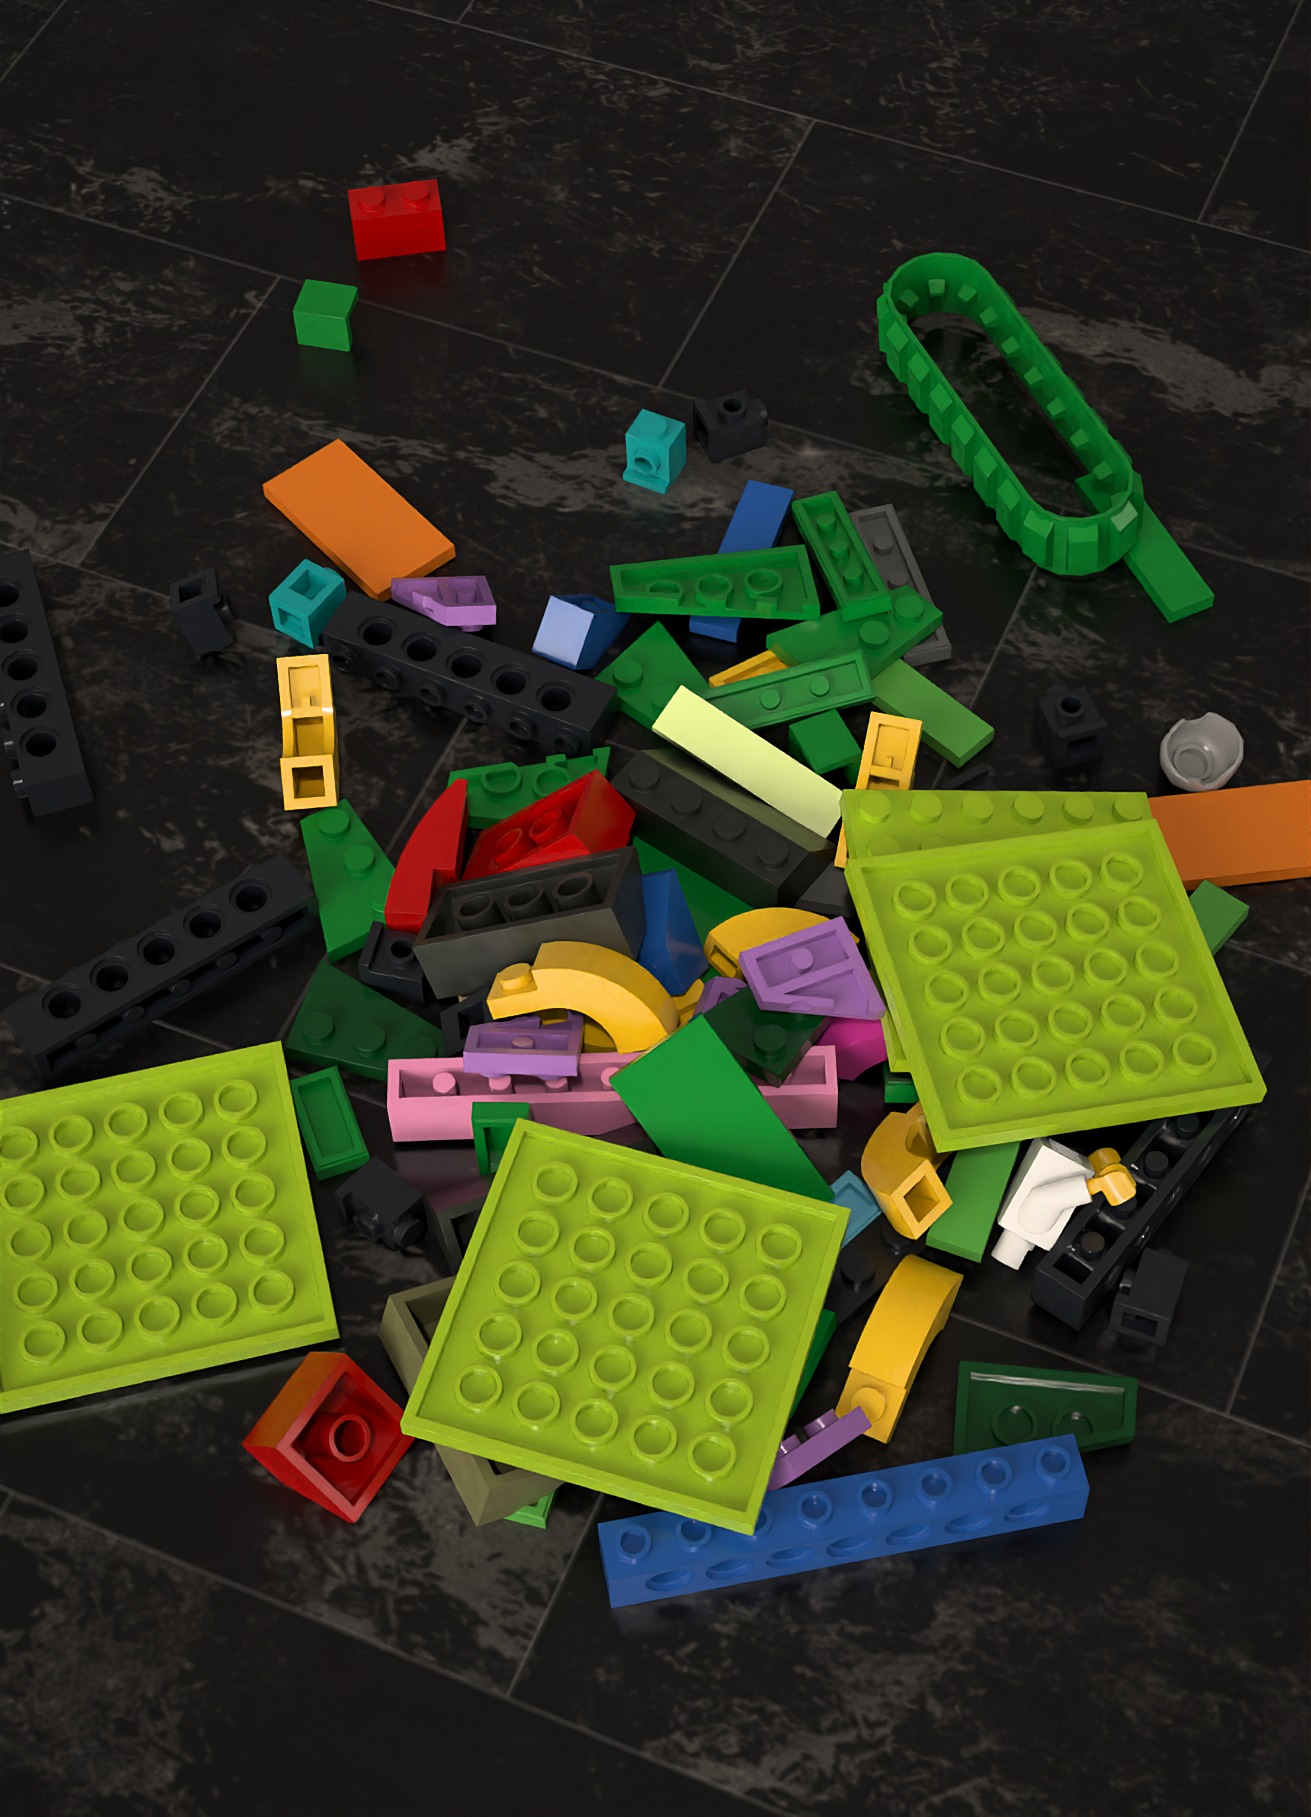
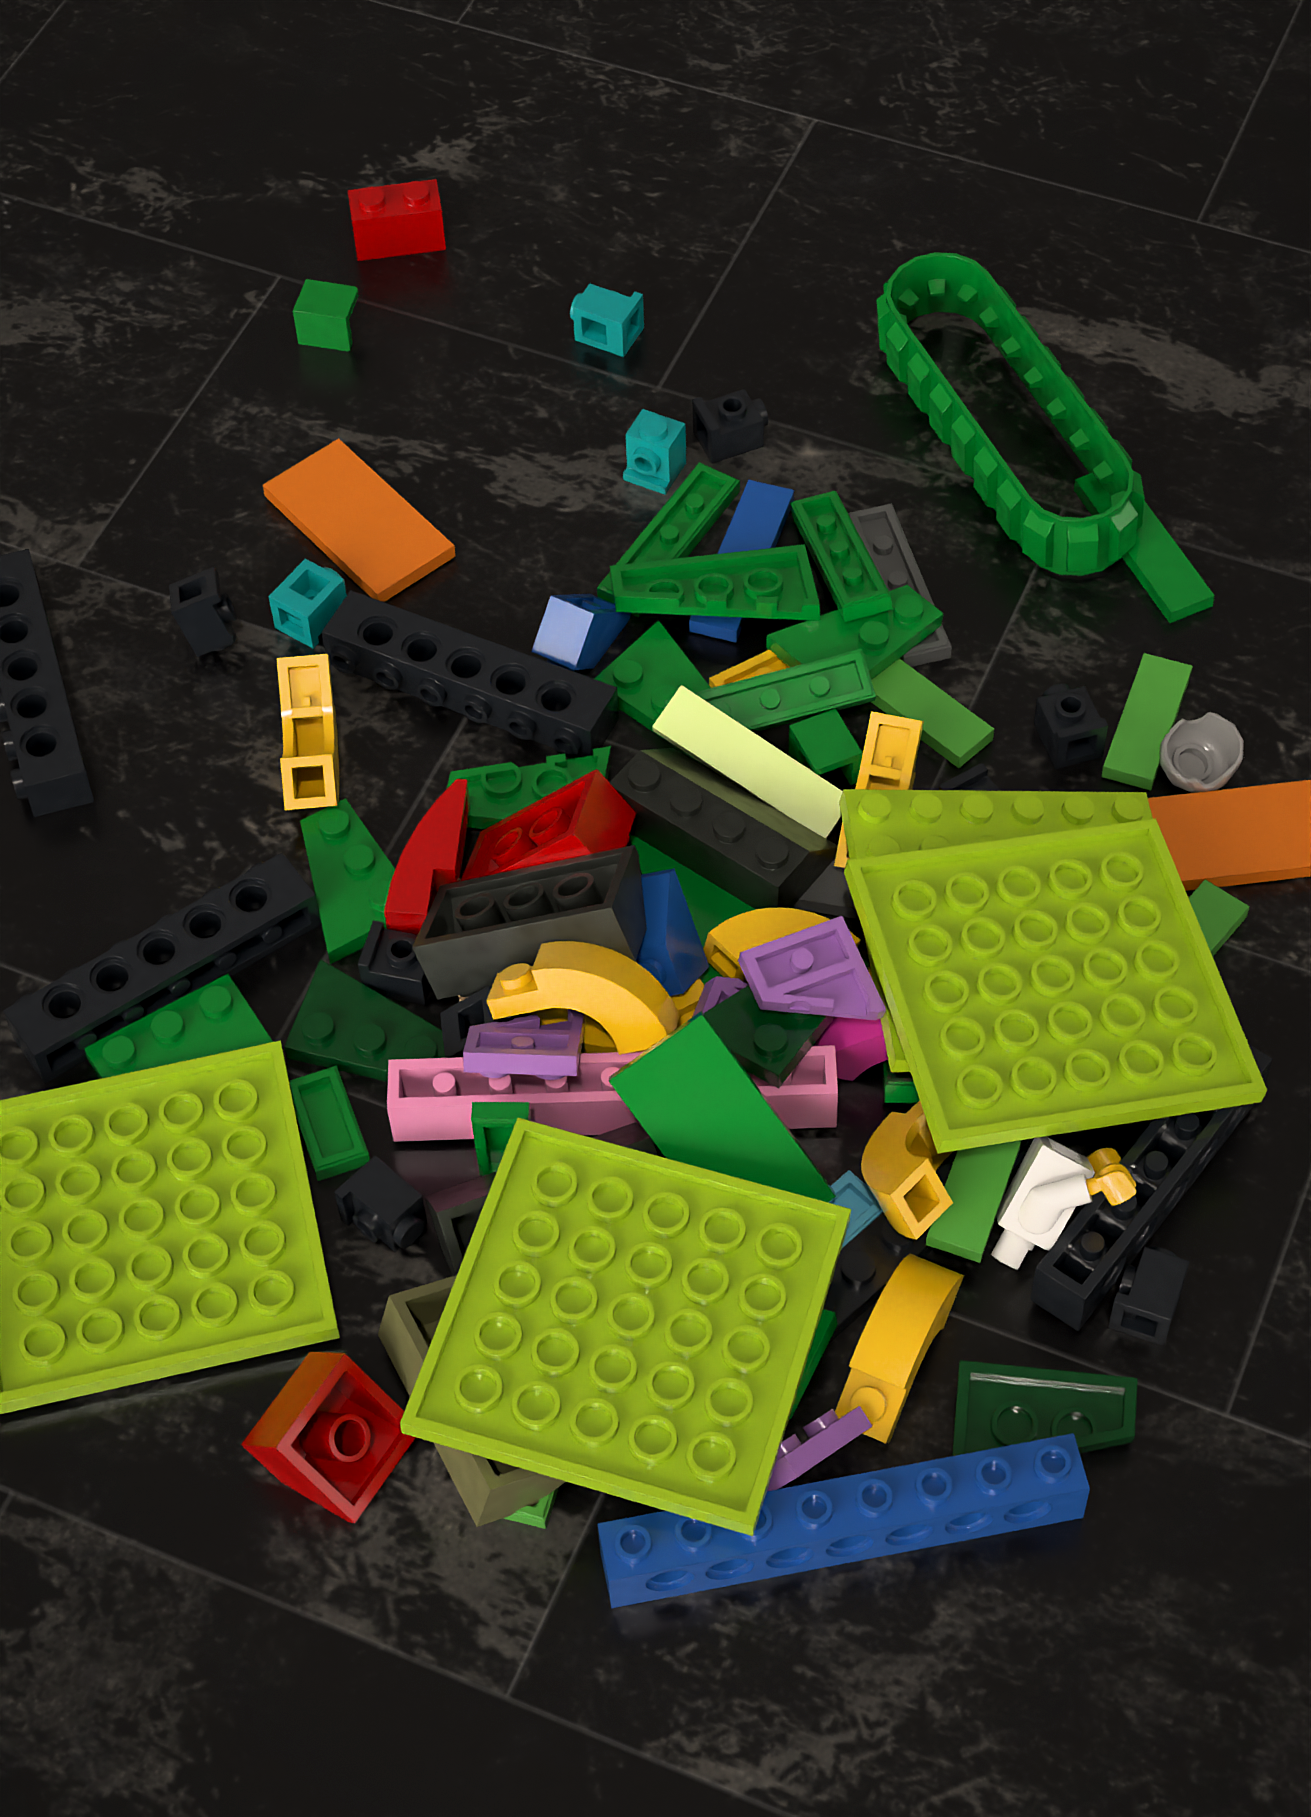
medium lavender wing [391,576,496,632] -> none
none -> green wing [84,974,273,1079]
none -> teal brick [570,284,644,357]
none -> green tile [597,462,740,617]
none -> bright green tile [1102,653,1193,790]

